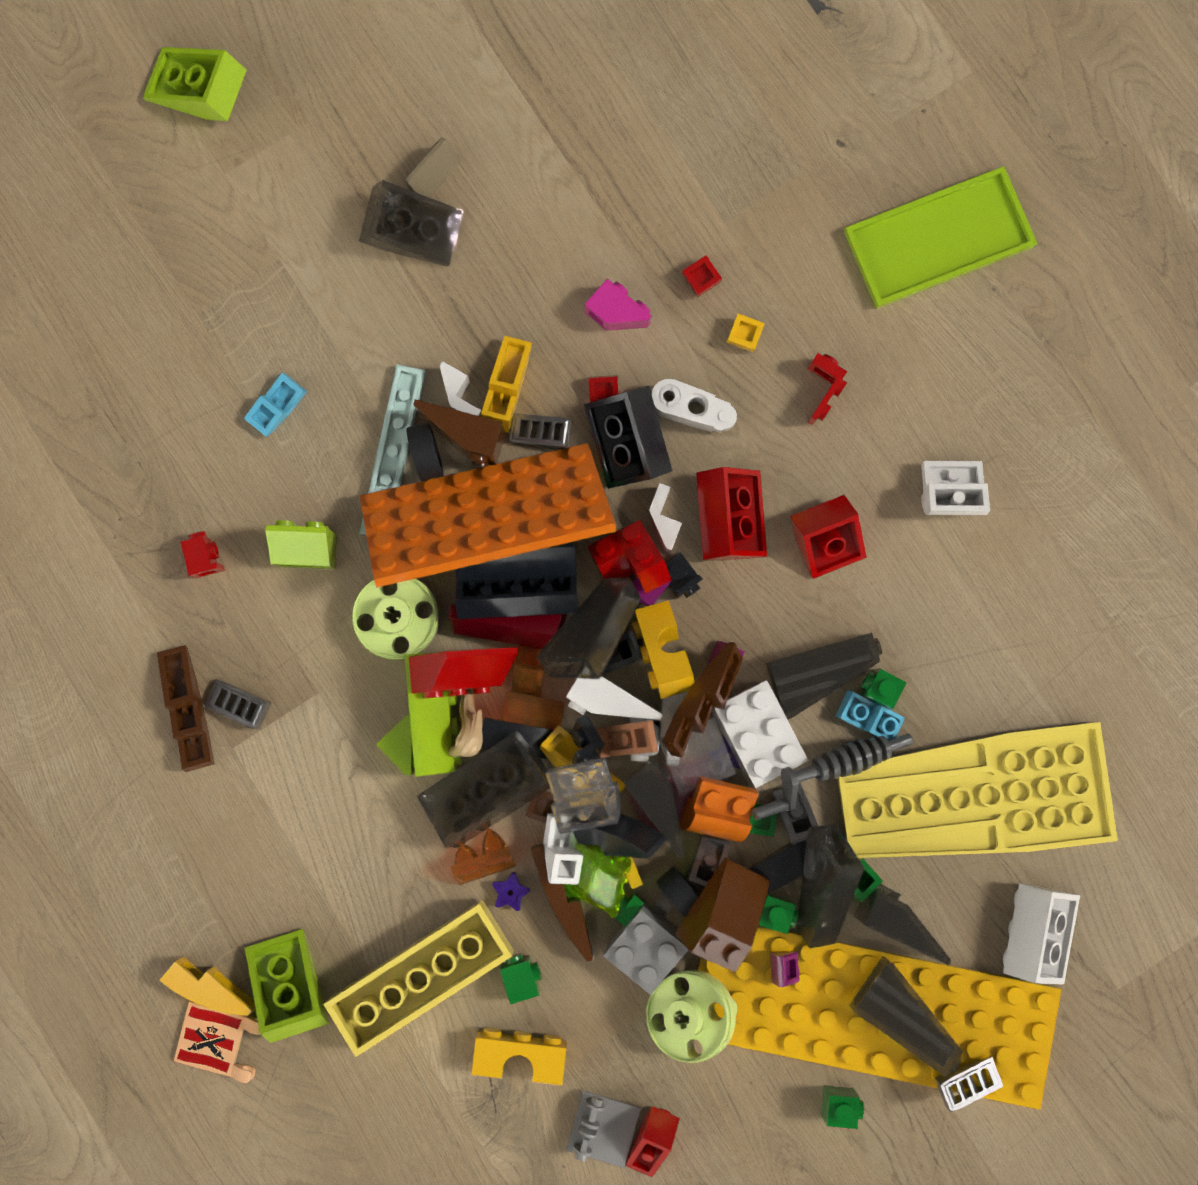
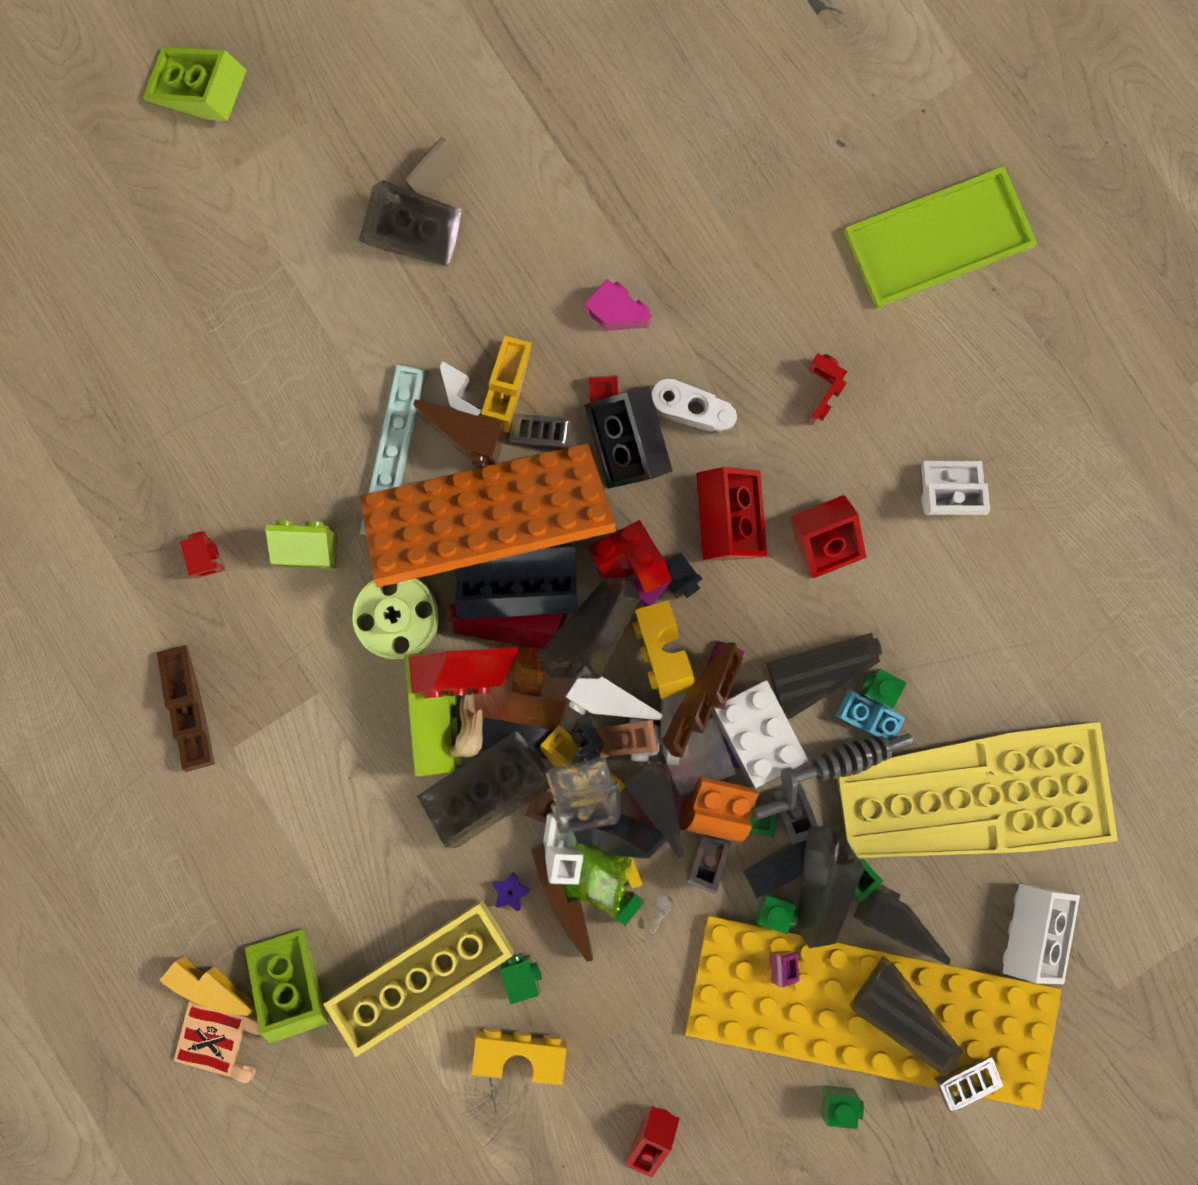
flat silver slope [205,679,272,730] -> none
medium azure slope [244,373,308,437] -> none
lime slope [376,715,415,775] -> none
black tyre [406,422,444,482] -> none
clear orange tile [451,828,516,885] -> none
light grey hinge [566,1090,641,1168] -> none
black slope [589,631,643,676] -> none
light grey brick [603,901,688,995] -> none
yellowish green piece [646,969,737,1063] -> none
white slope [648,483,682,553] -> none
black tyre [656,866,700,917] -> none
reddish brown slope [675,857,770,972] -> none
red plate [682,255,722,297] -> none
yellow plate [727,313,765,353] -> none

